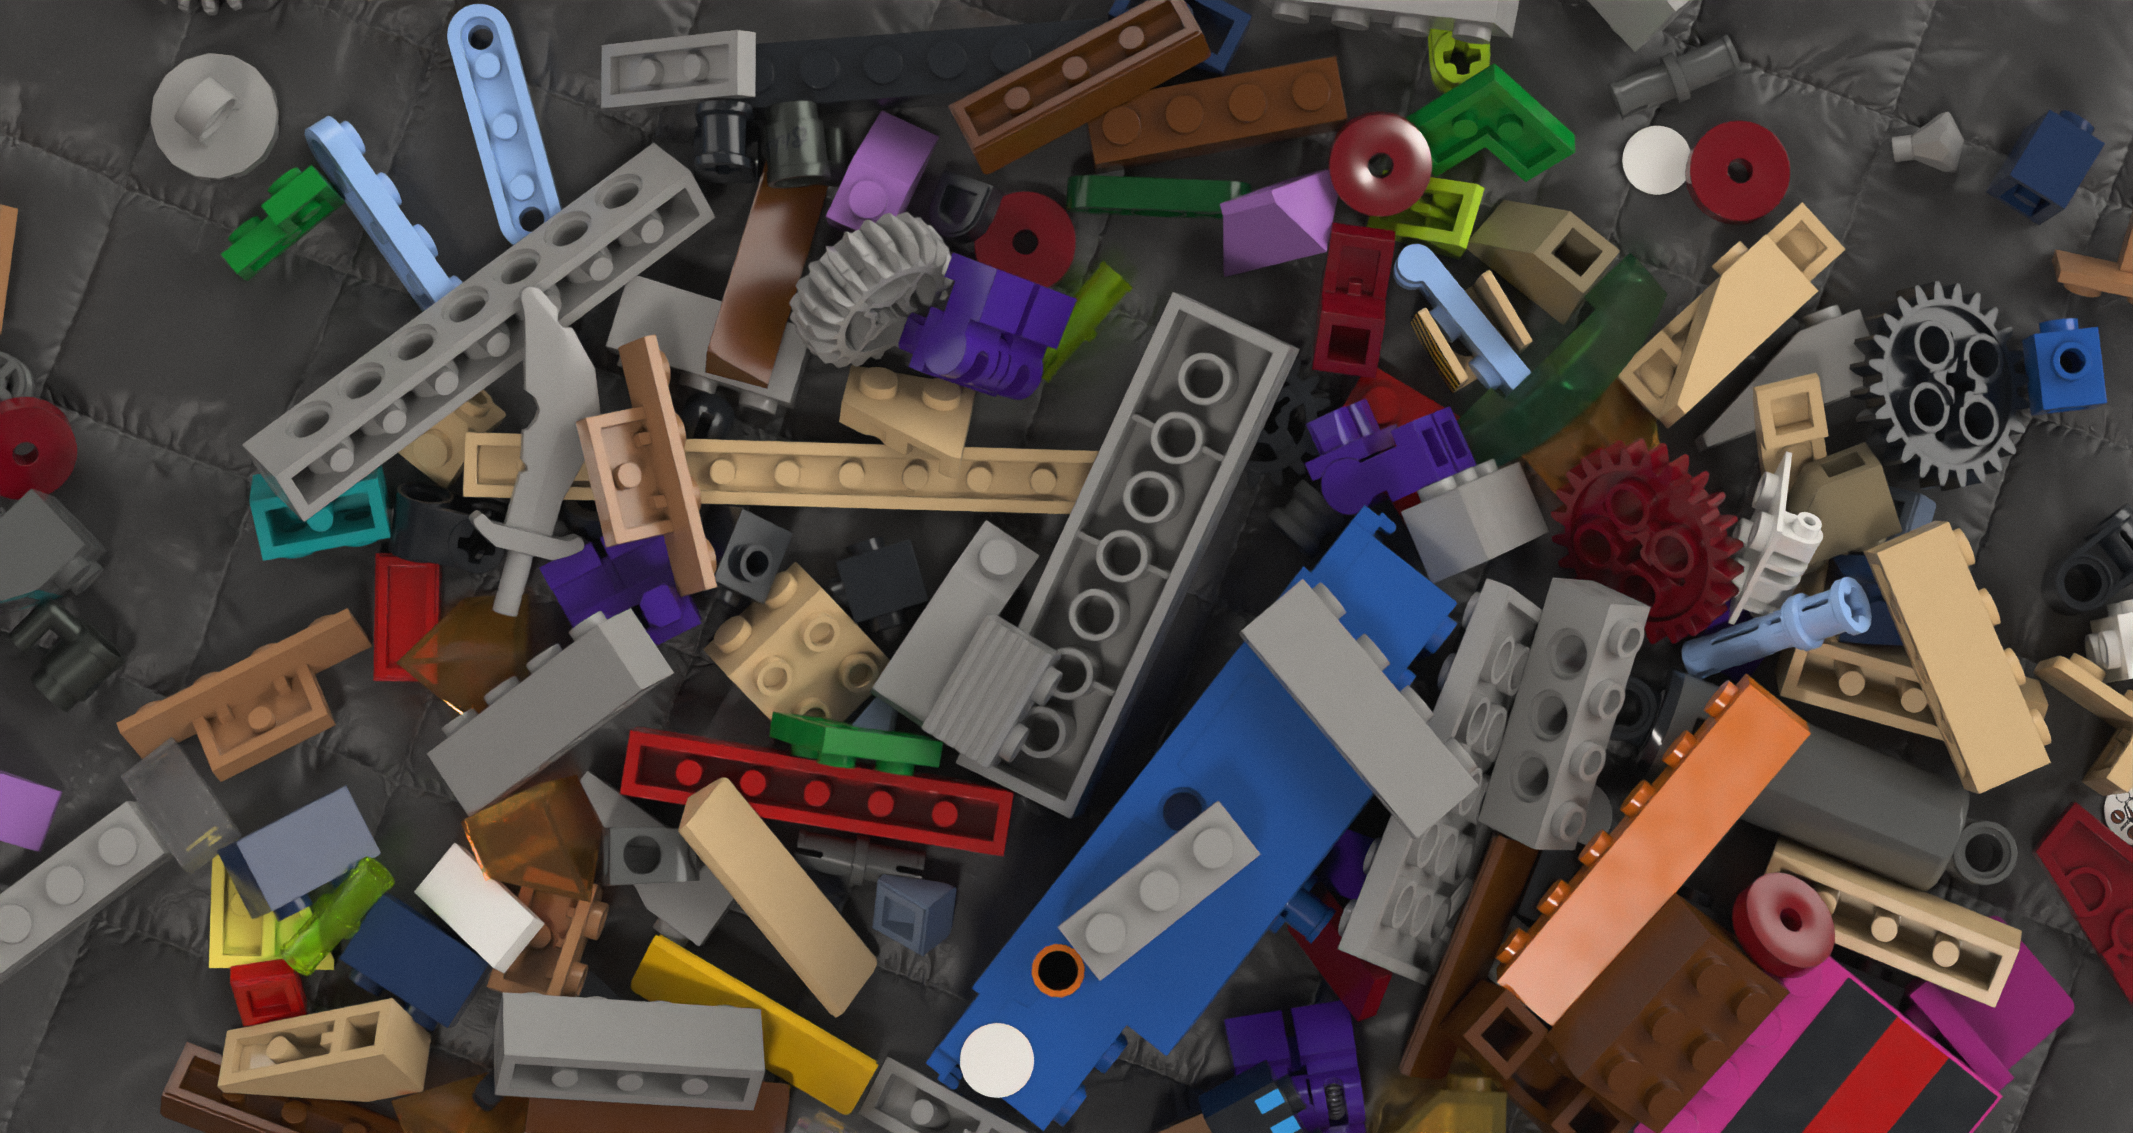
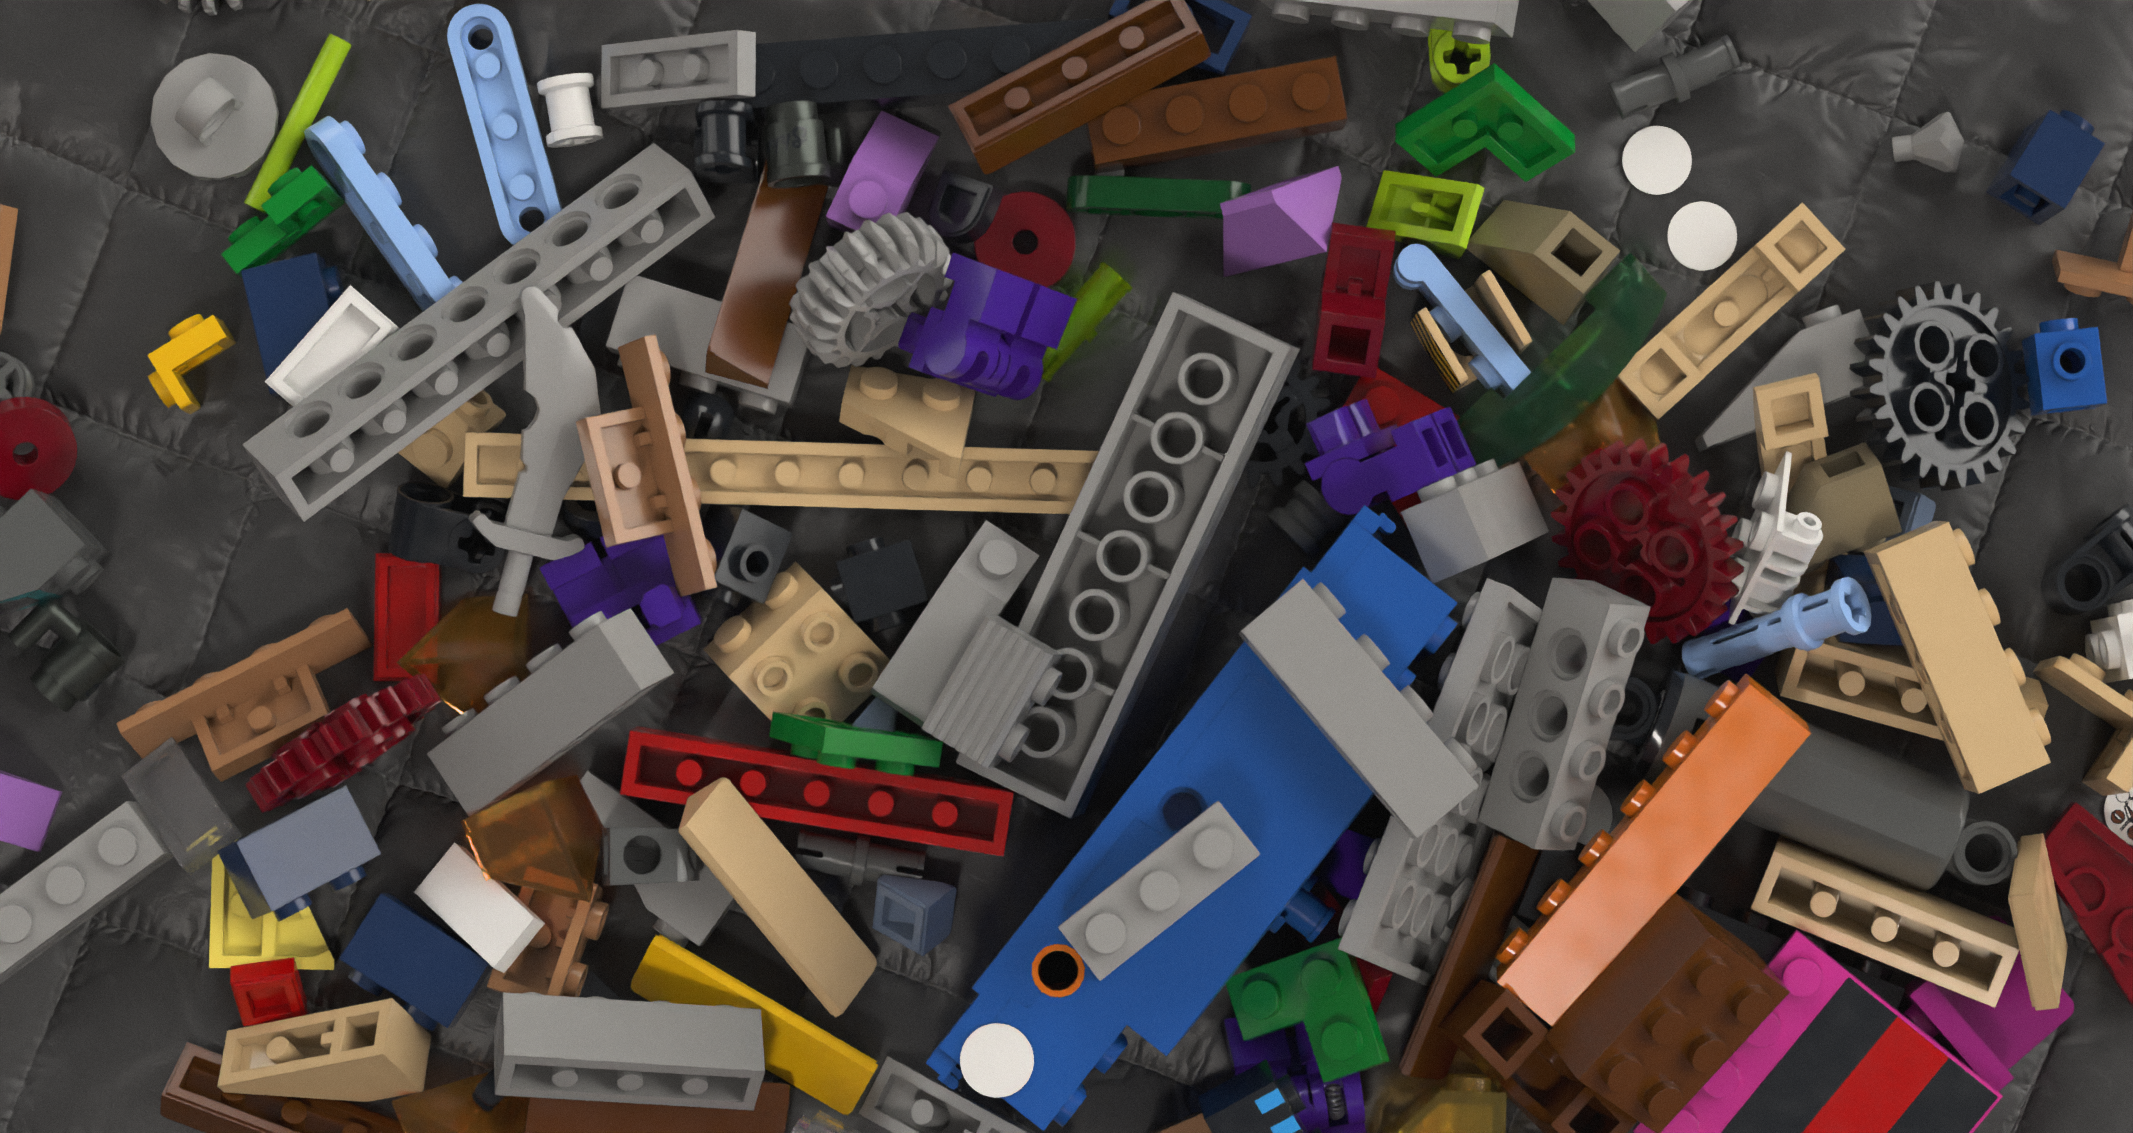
teal brick [249,465,392,561] -> none
clear neon green pin [280,856,395,976] -> none
dark red piece [1328,111,1432,217] -> none
tan slope [1659,234,1818,429] -> none
dark red piece [1685,120,1790,225] -> none
dark red piece [1732,872,1835,978] -> none
none -> yellow bracket [147,314,236,414]
none -> dark blue brick [241,252,344,400]
none -> lime bar [244,33,352,214]
none -> dark red gear [245,673,441,813]
none -> white tile [265,285,400,407]
none -> white bush [537,73,603,148]
none -> green plate [1226,937,1390,1083]
none -> white sticker [1667,201,1737,271]
none -> tan tile [2008,833,2068,1011]

